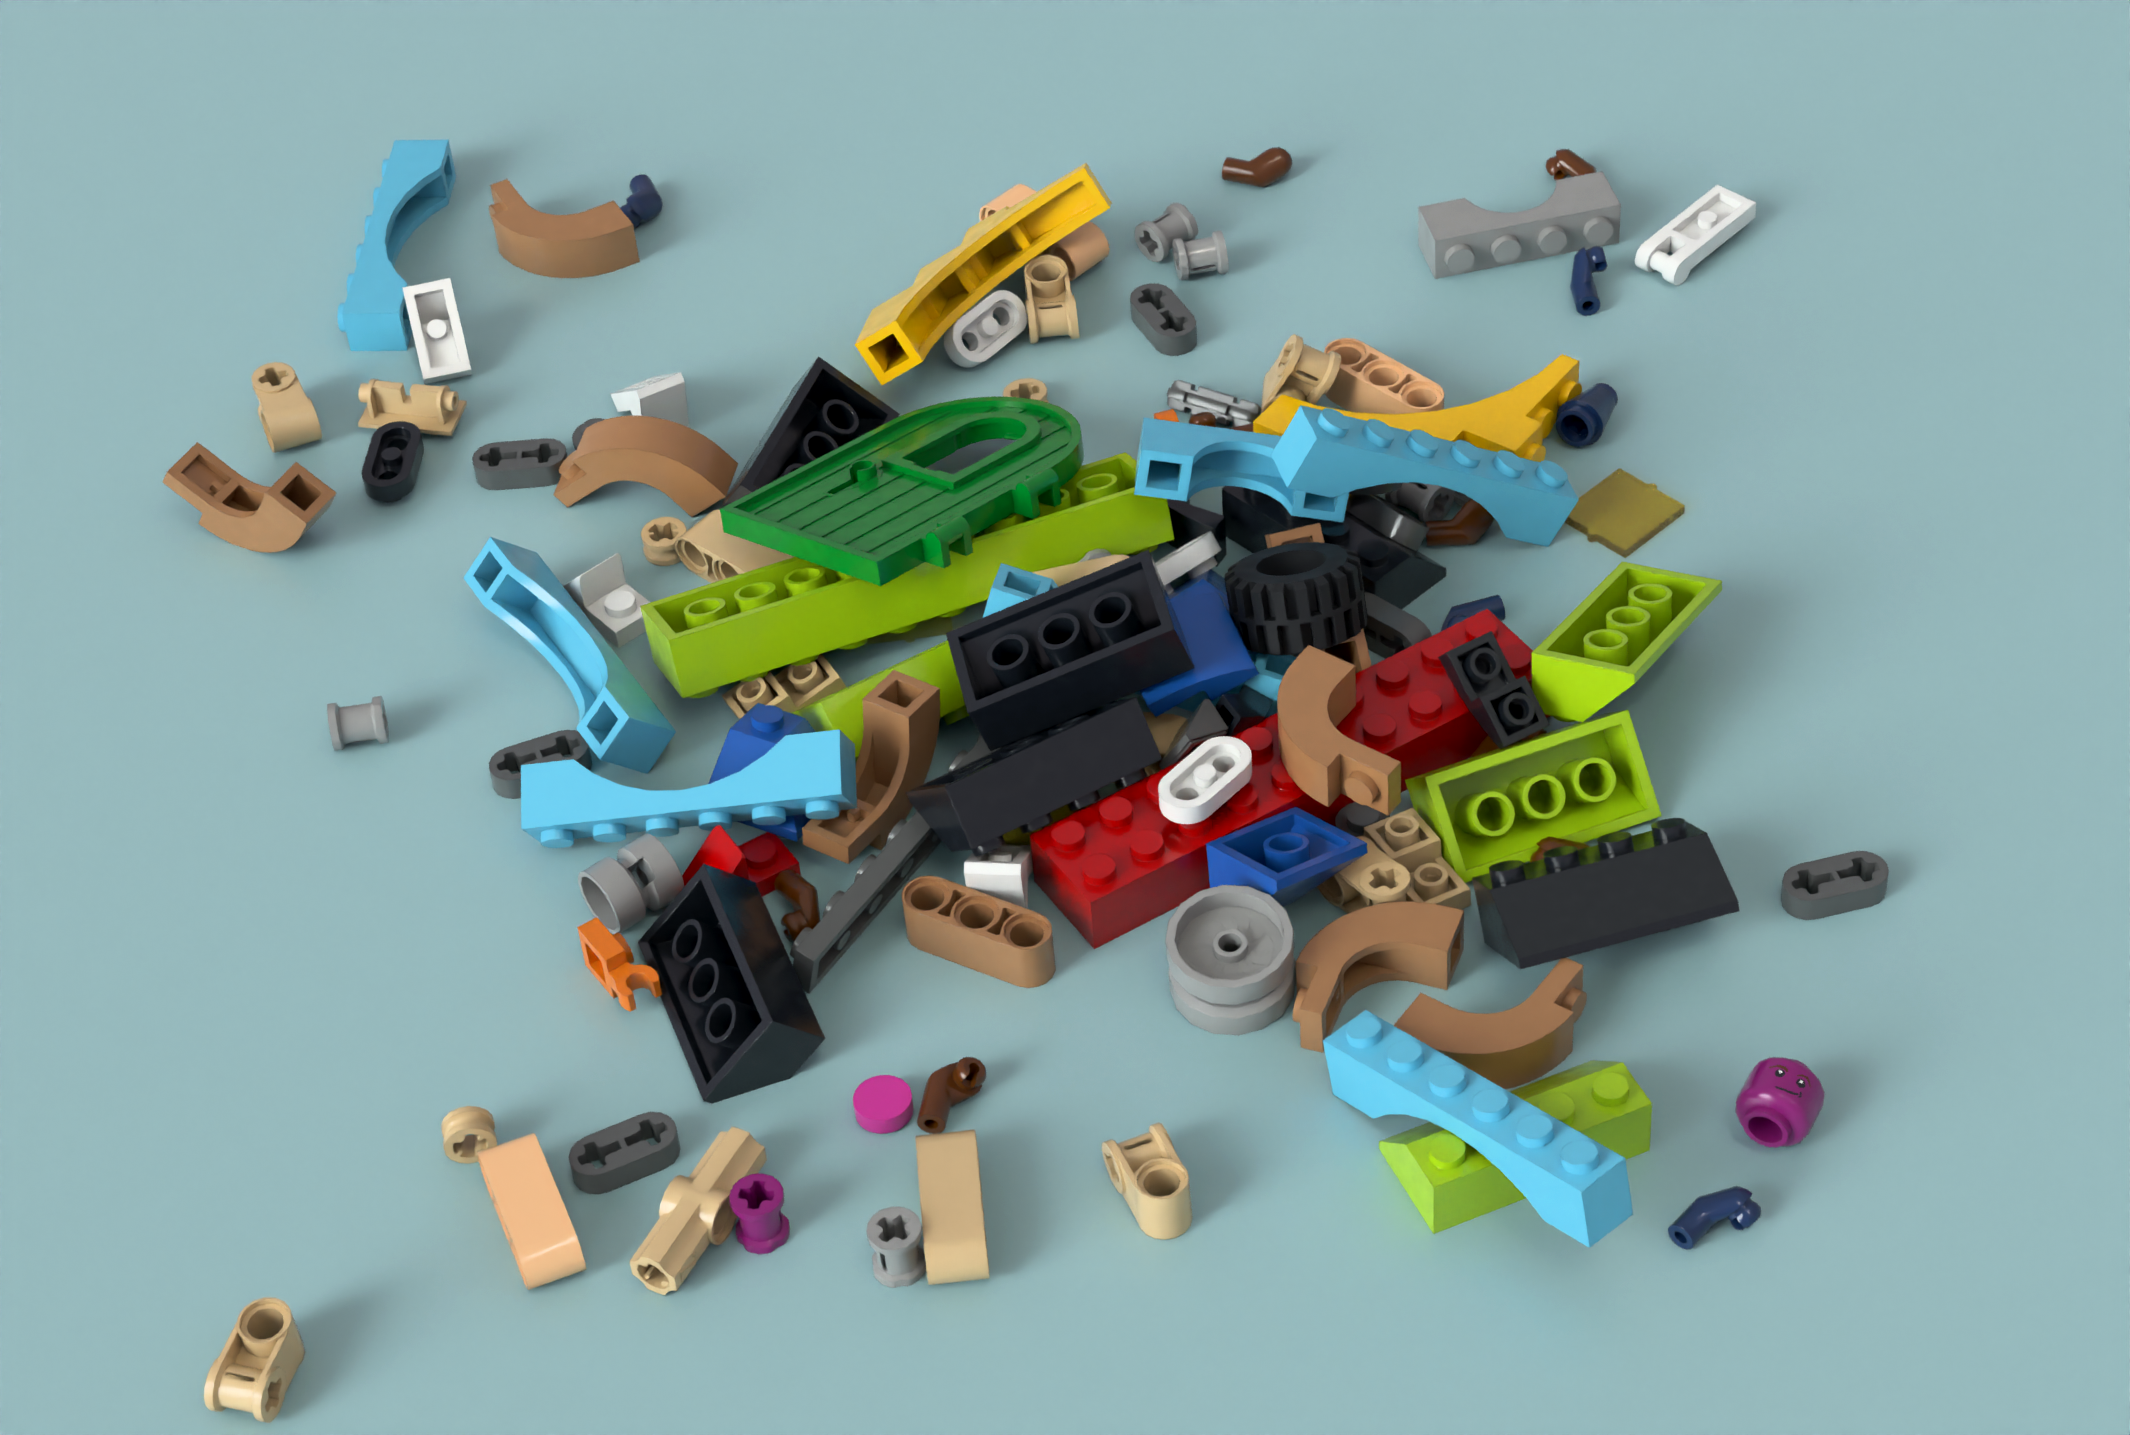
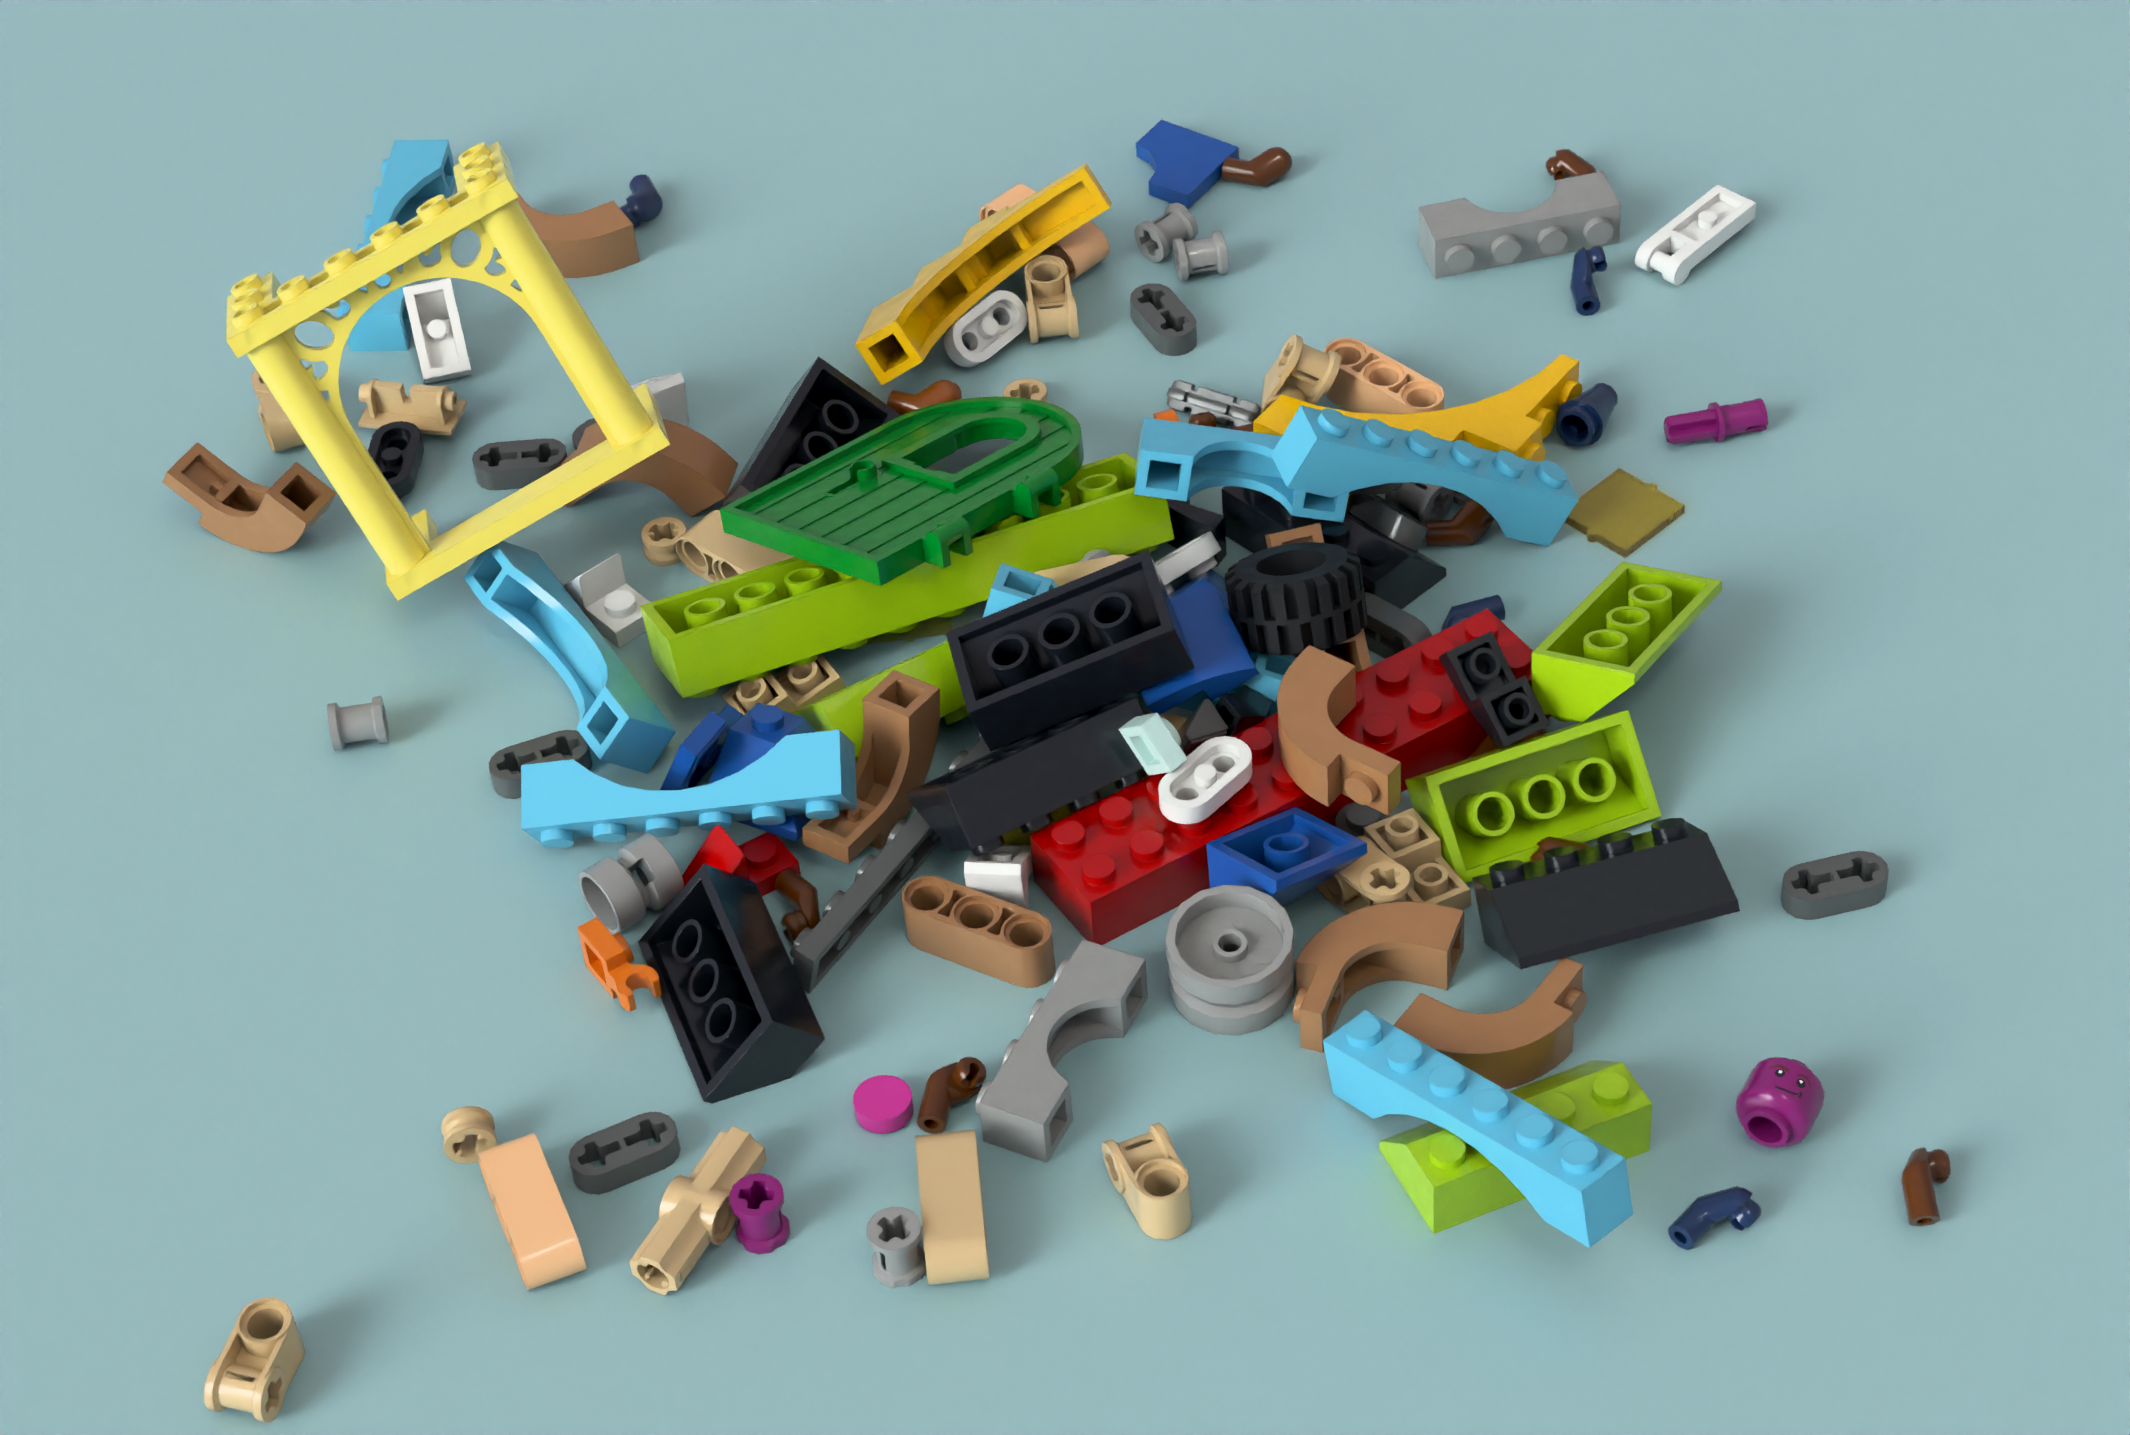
none -> light yellow arch [226,141,670,601]
none -> blue tile [660,704,743,790]
none -> dark orange arm [887,380,962,416]
none -> light grey arch [976,939,1148,1163]
none -> light aqua plate [1118,713,1188,775]
none -> blue tile [1136,120,1239,209]
none -> magenta axle [1663,398,1768,444]
none -> reddish brown arm [1901,1147,1951,1226]

